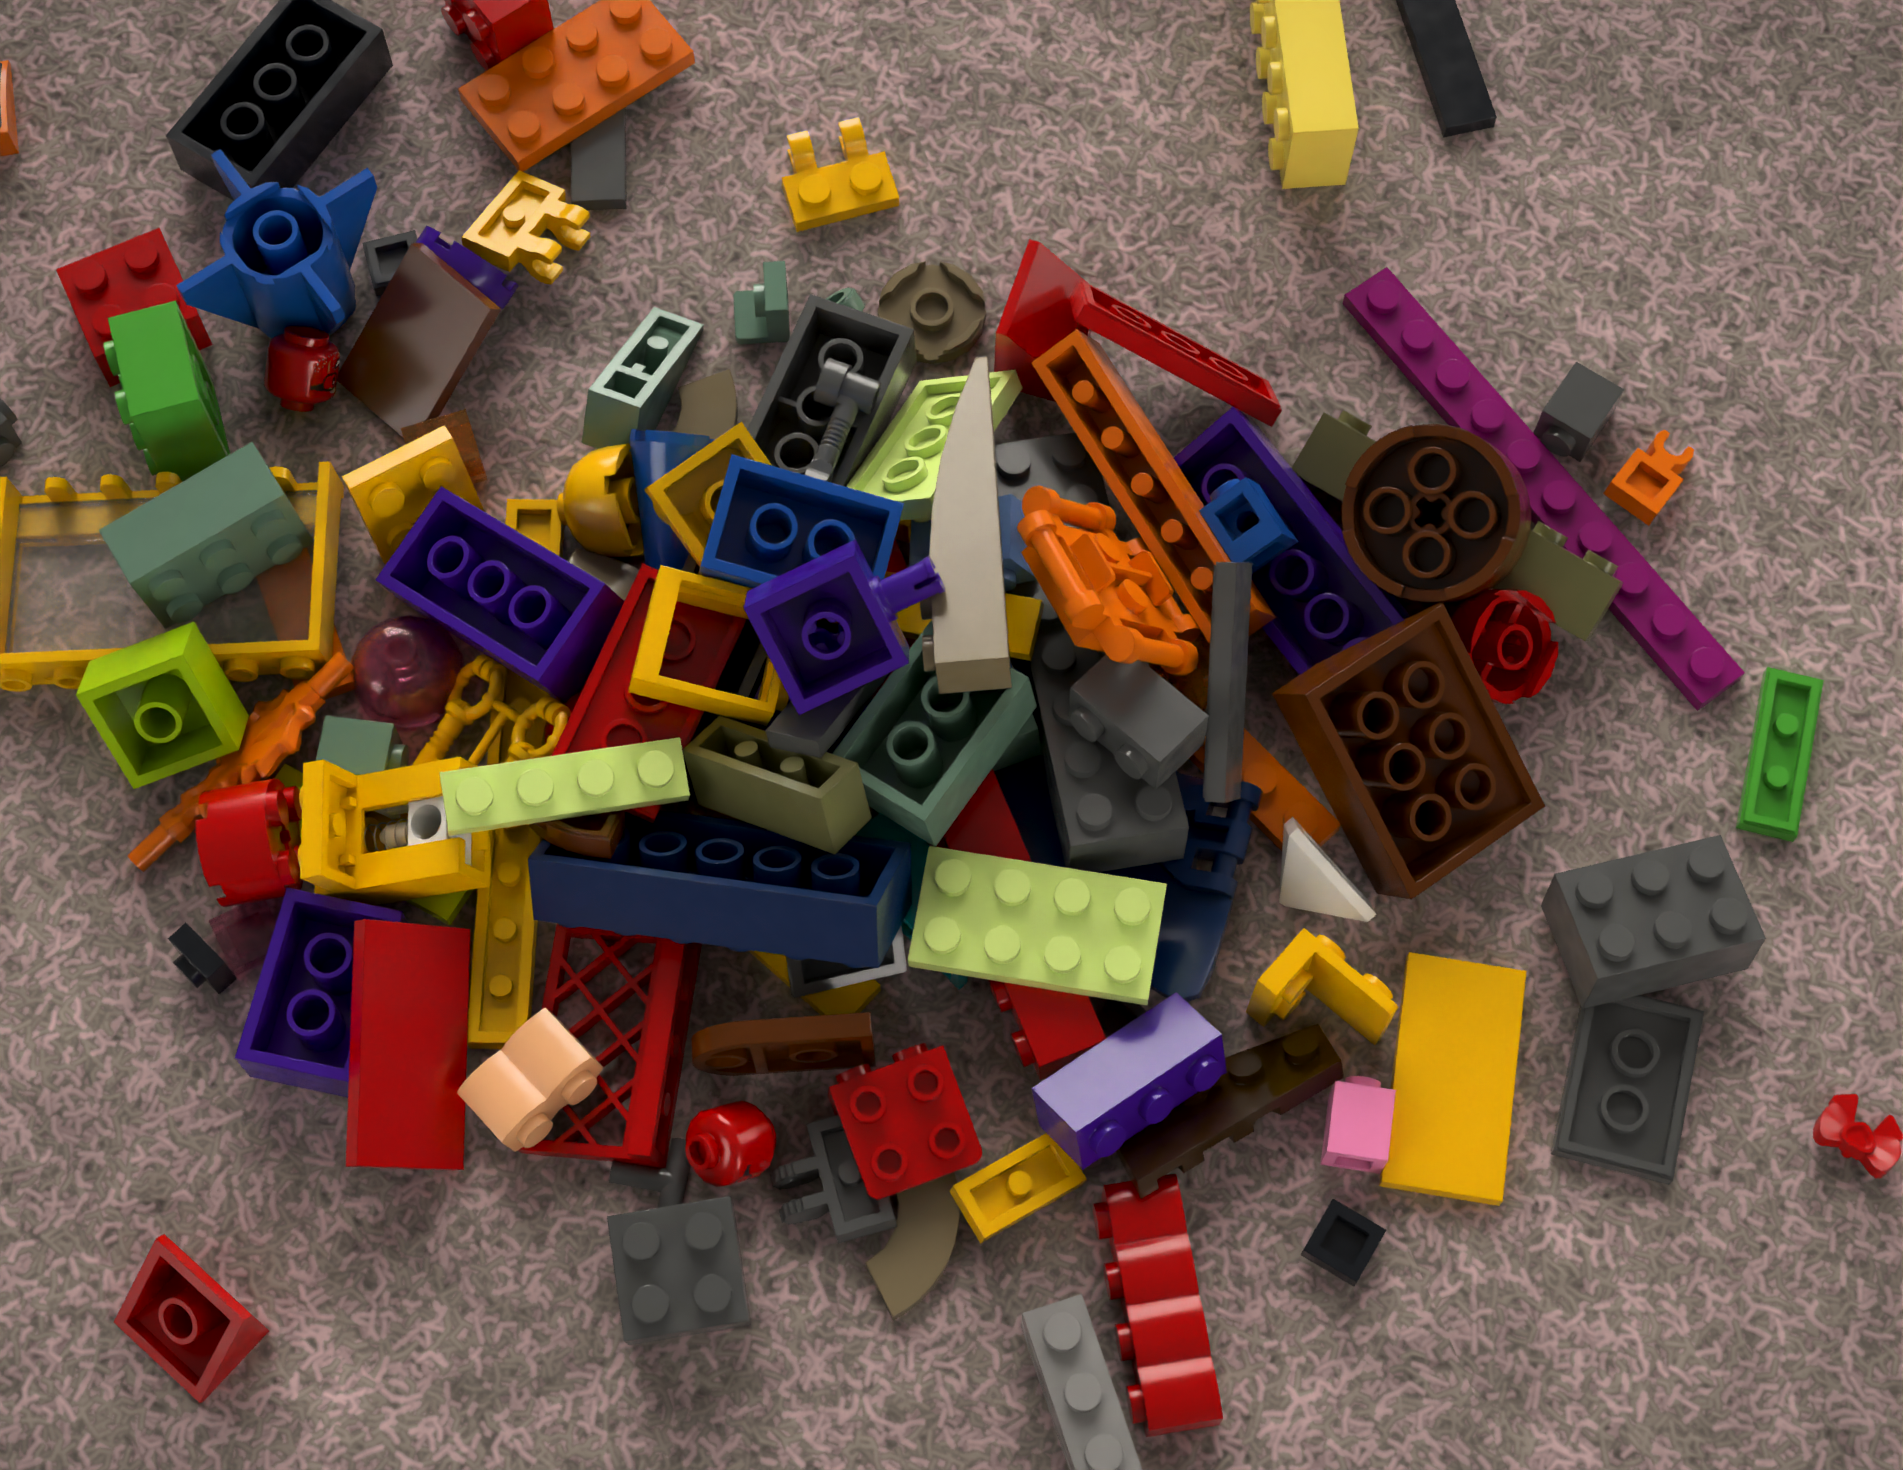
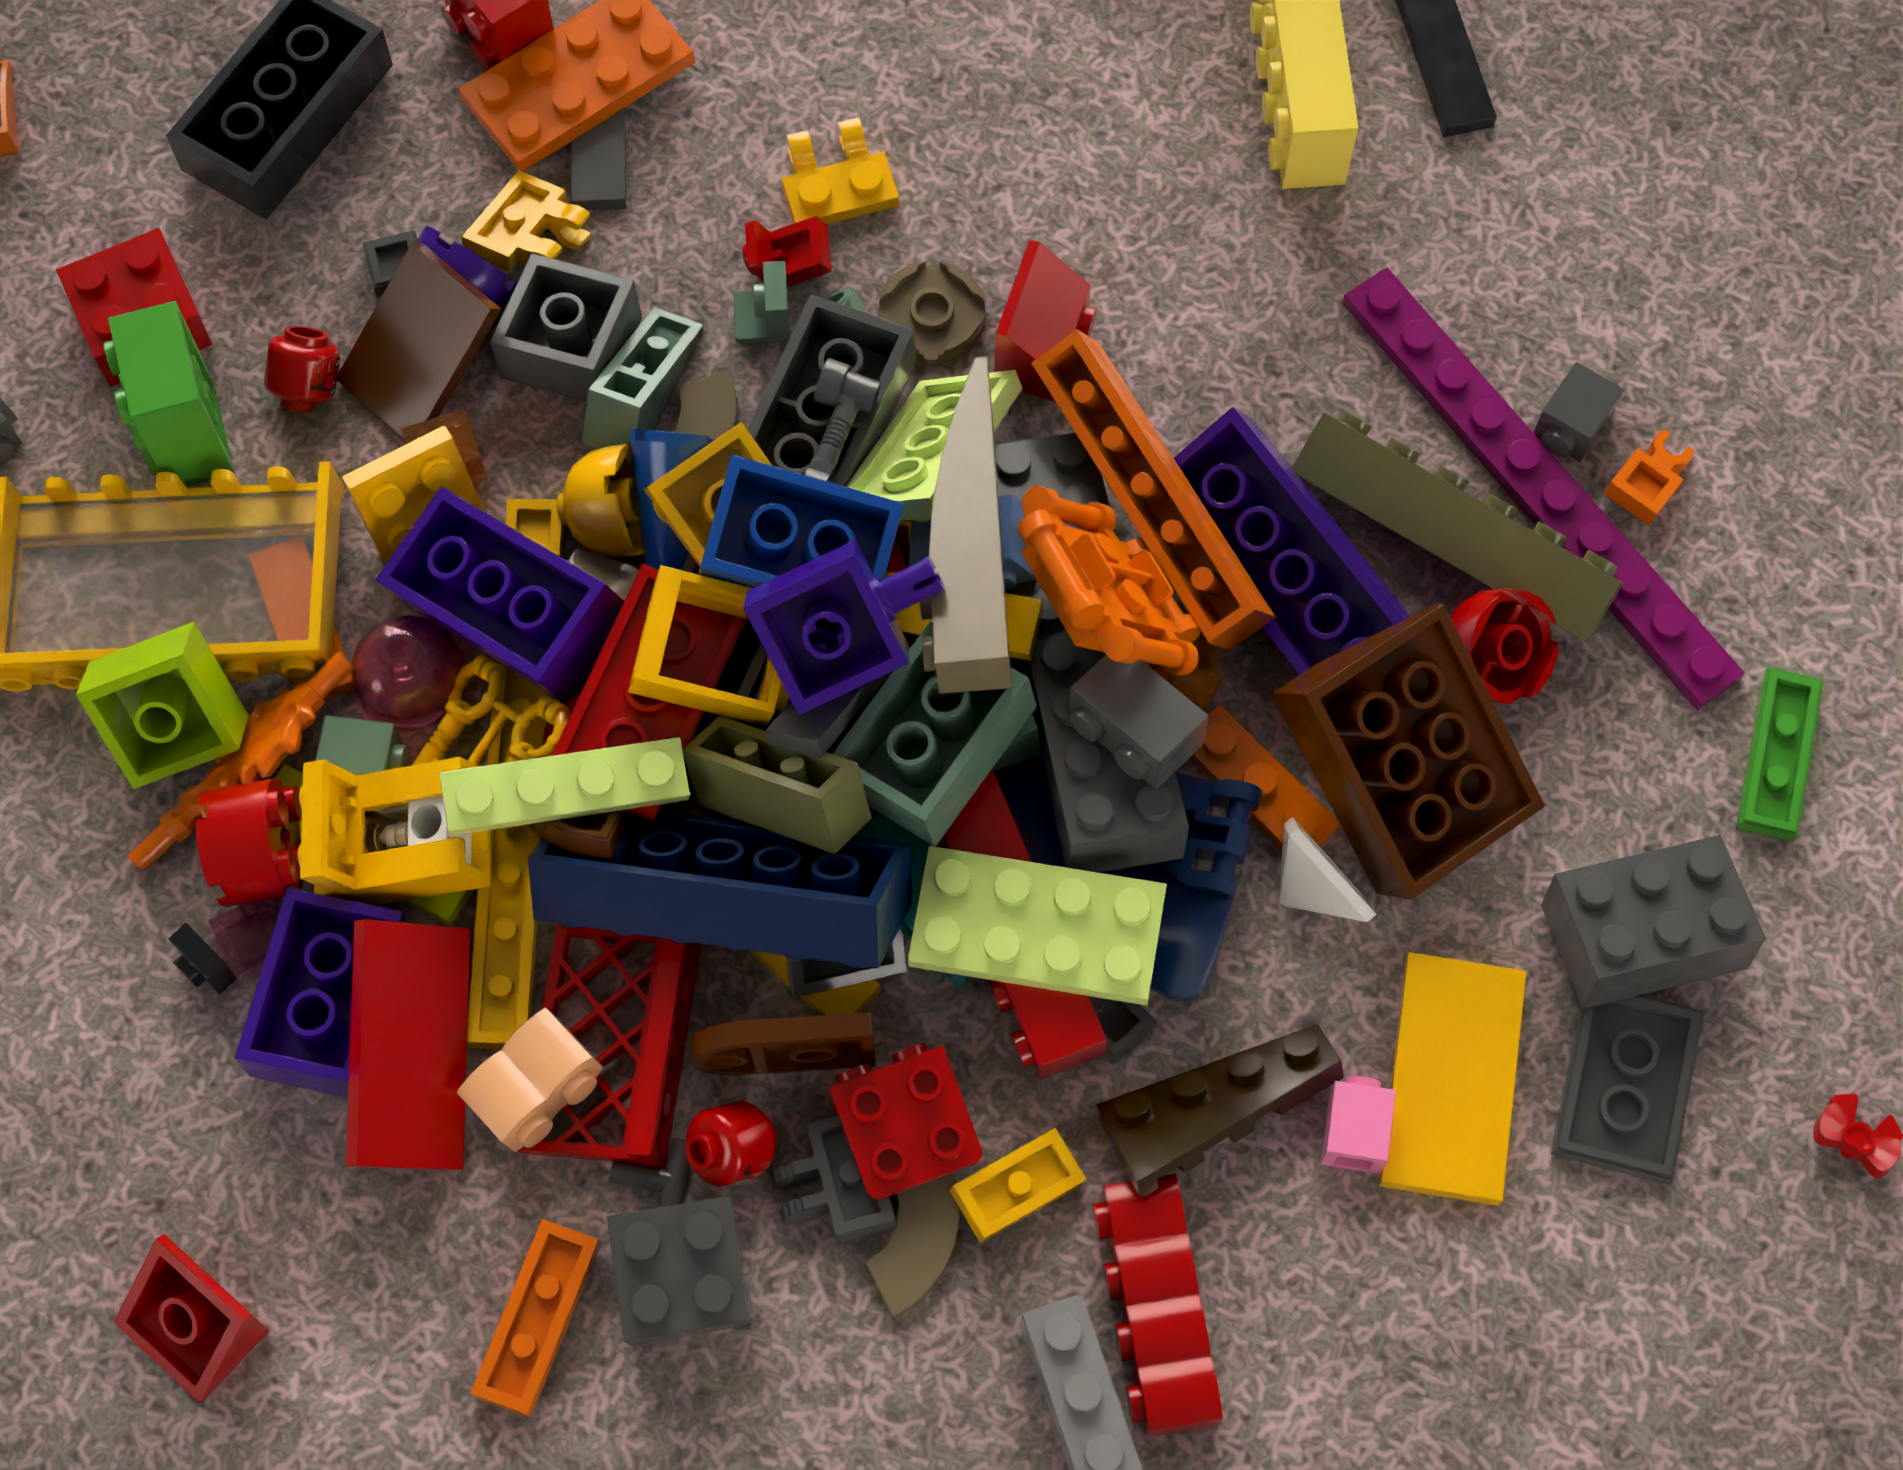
sand green brick [99,442,314,629] -> none
blue brick [176,149,377,339] -> none
brick [1032,992,1227,1170] -> none
red tile [1069,280,1282,427] -> none
blue brick [1199,477,1298,574] -> none
dark grey tile [1203,562,1252,803] -> none
yellow bracket [1246,928,1398,1045] -> none
black plate [1301,1199,1386,1287] -> none
reddish brown brick [1342,424,1531,603] -> none
none -> orange plate [470,1219,601,1418]
none -> dark grey brick [490,253,642,402]
none -> red bracket [742,216,832,287]

